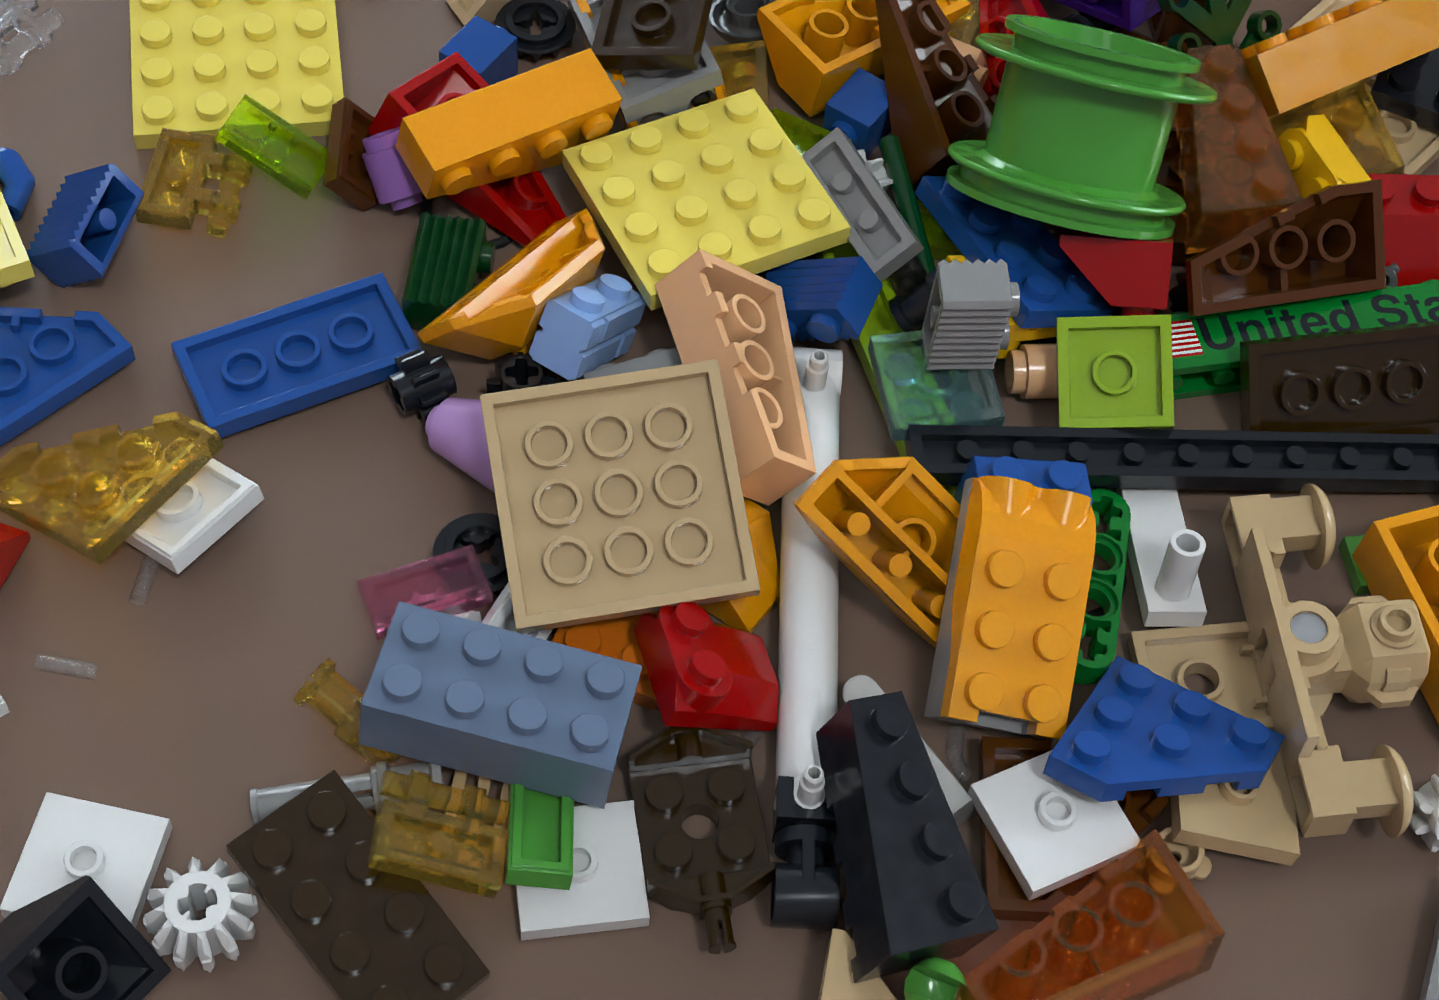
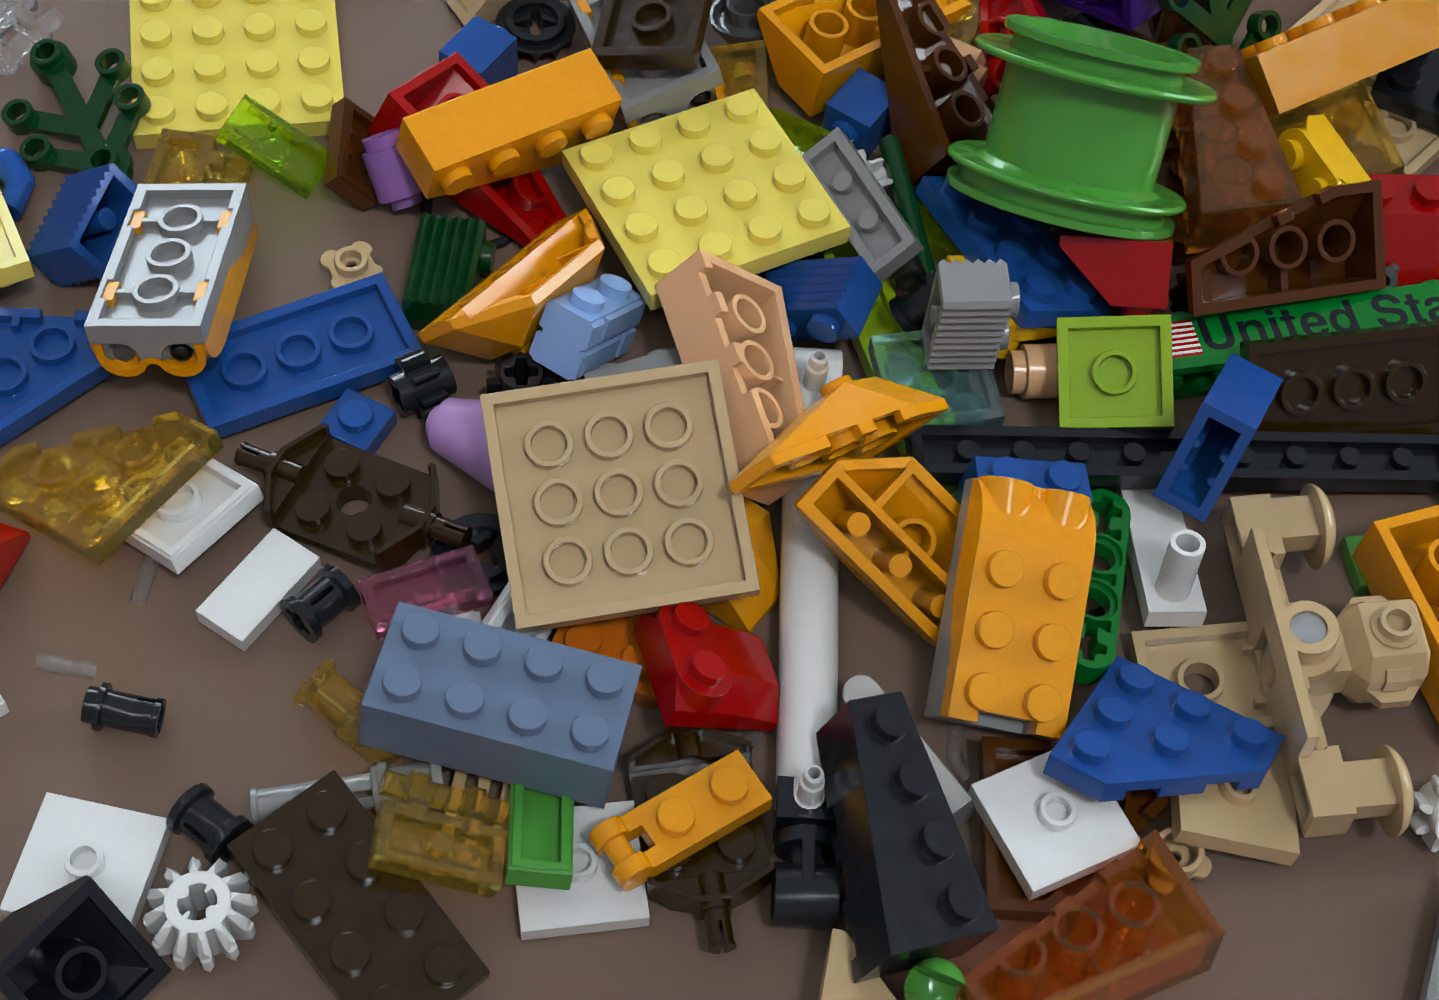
none -> dark green plant [1,38,151,180]
none -> black pin [81,682,166,738]
none -> light grey piece [84,183,259,377]
none -> black bush [166,783,253,865]
none -> white tile [195,528,322,652]
none -> dark brown plate [234,423,473,570]
none -> black bush [280,563,362,643]
none -> blue plate [319,387,397,454]
none -> tan plate [320,241,383,289]
none -> light orange plate [588,749,773,891]
none -> light orange wedge [728,375,949,495]
none -> blue slope [1153,353,1283,523]

